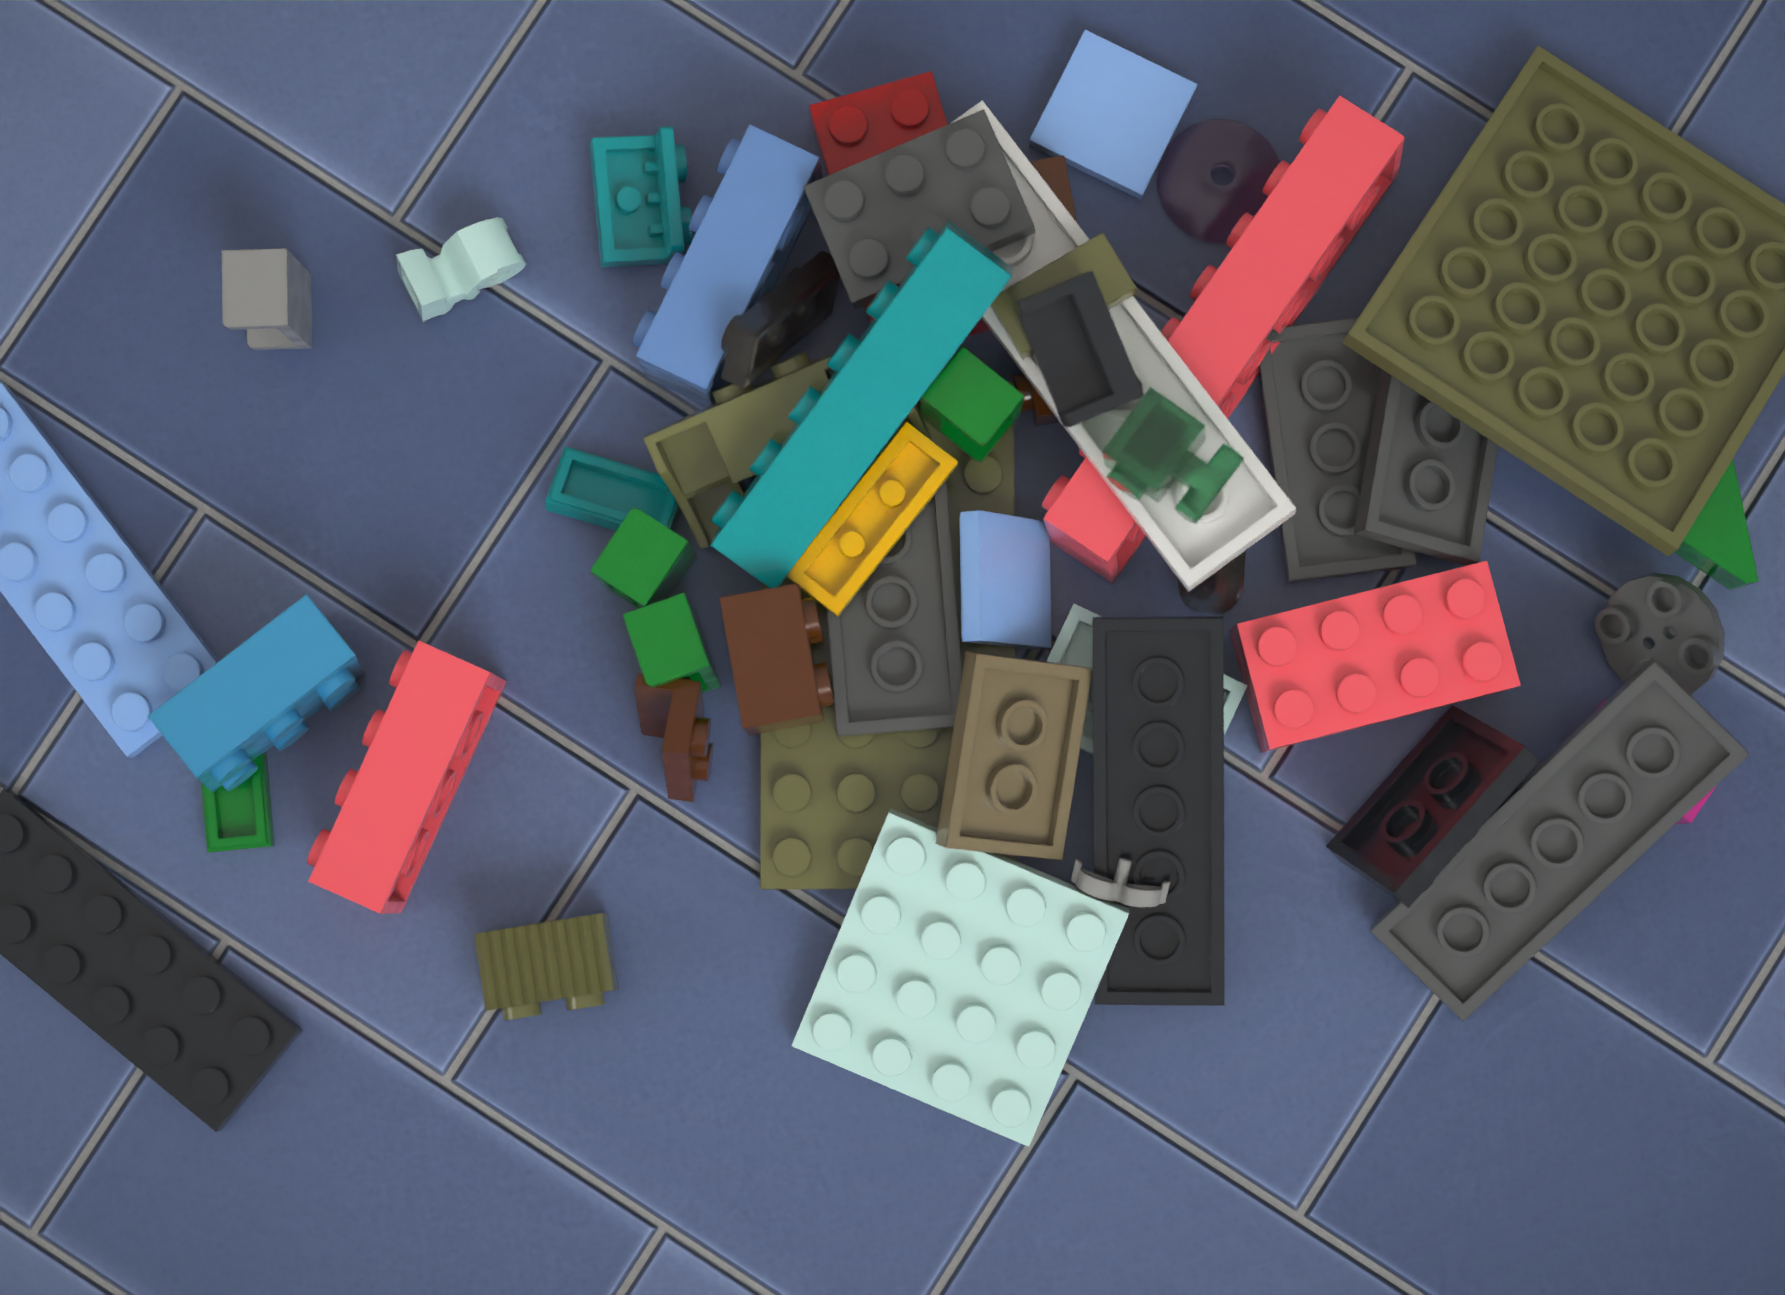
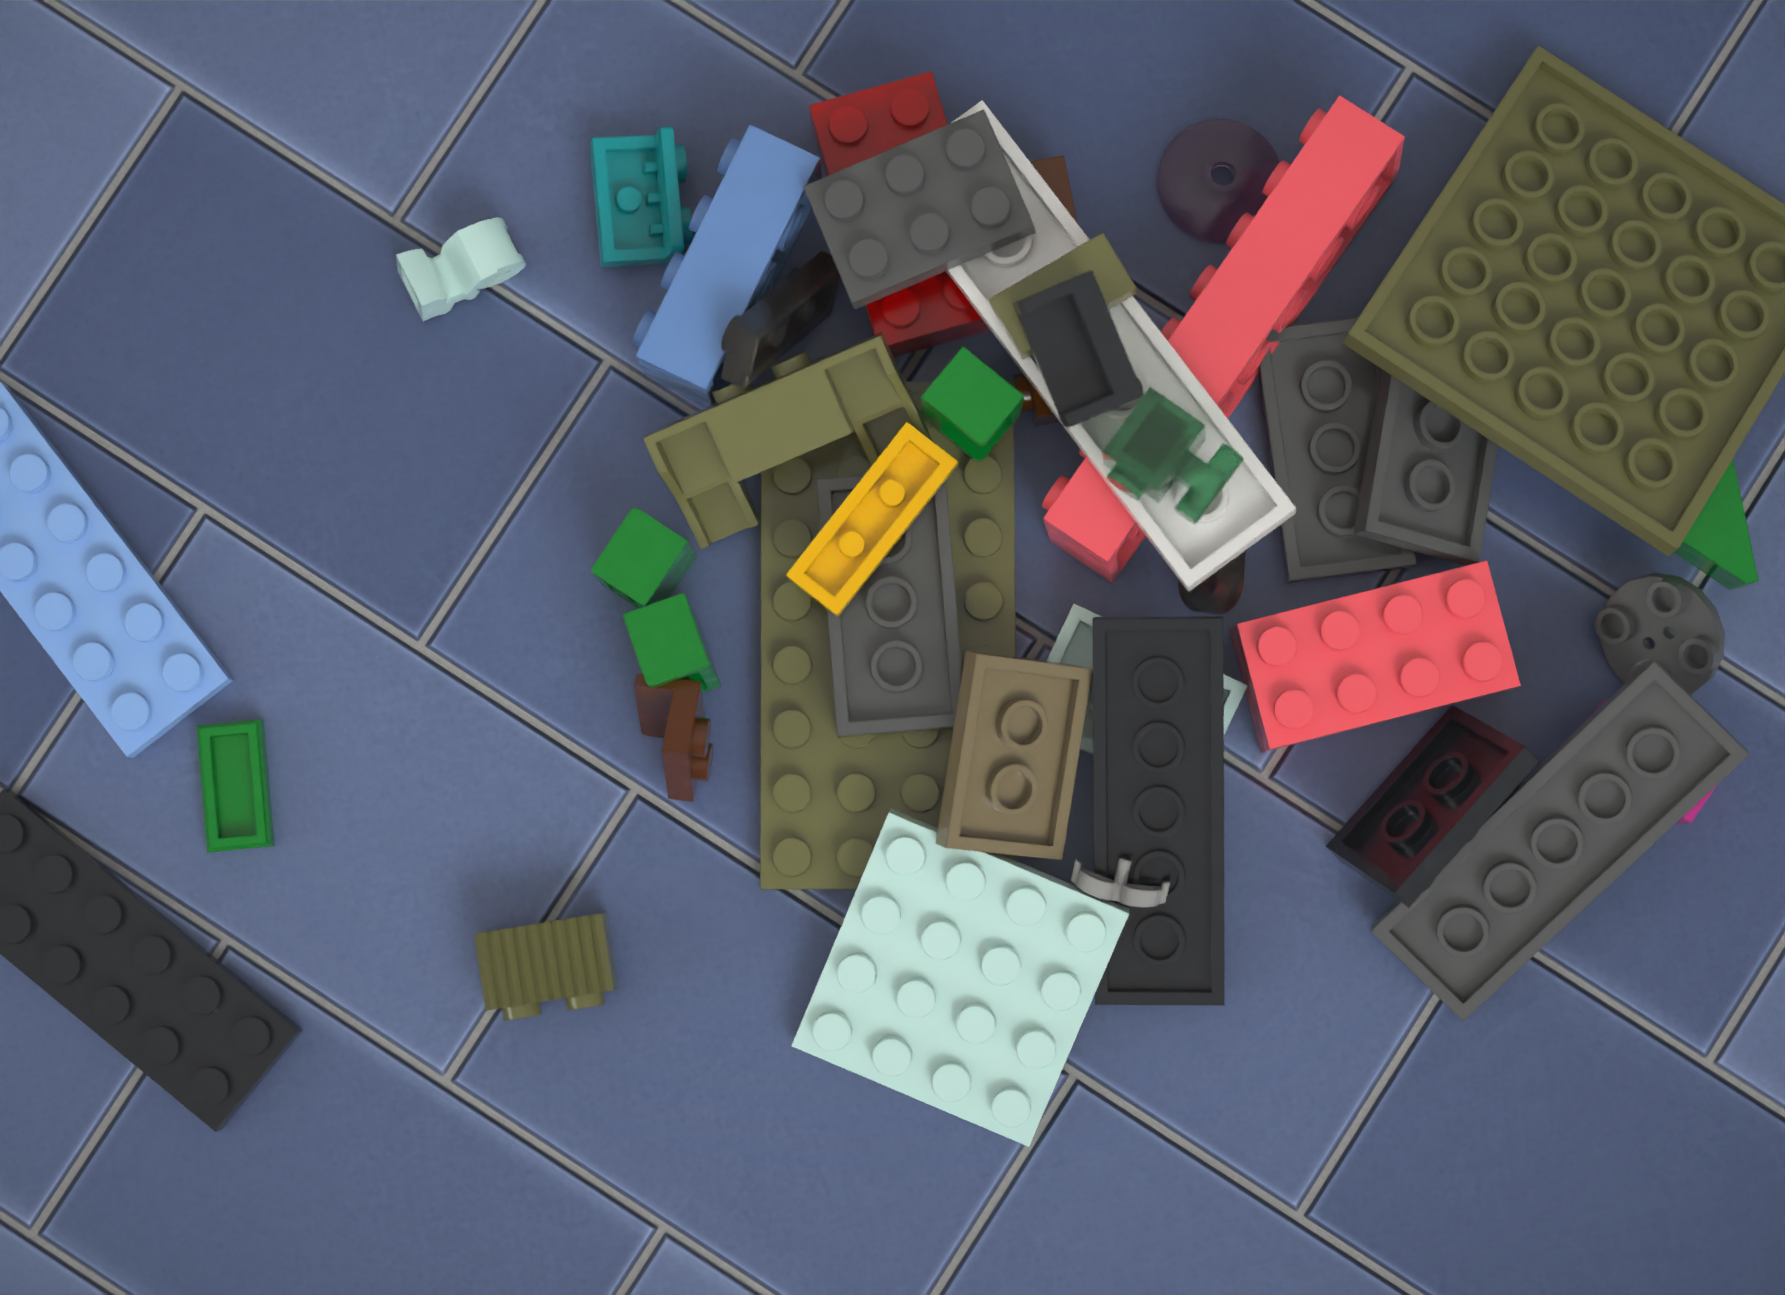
dark azure brick [147,594,365,793] -> none
light grey panel [222,248,312,350] -> none
coral brick [307,640,507,914] -> none
teal tile [545,446,680,531] -> none
teal brick [710,220,1012,588] -> none
reddish brown brick [720,584,835,735] -> none
light blue tile [959,510,1052,649] -> none
light blue tile [1029,30,1198,200] -> none

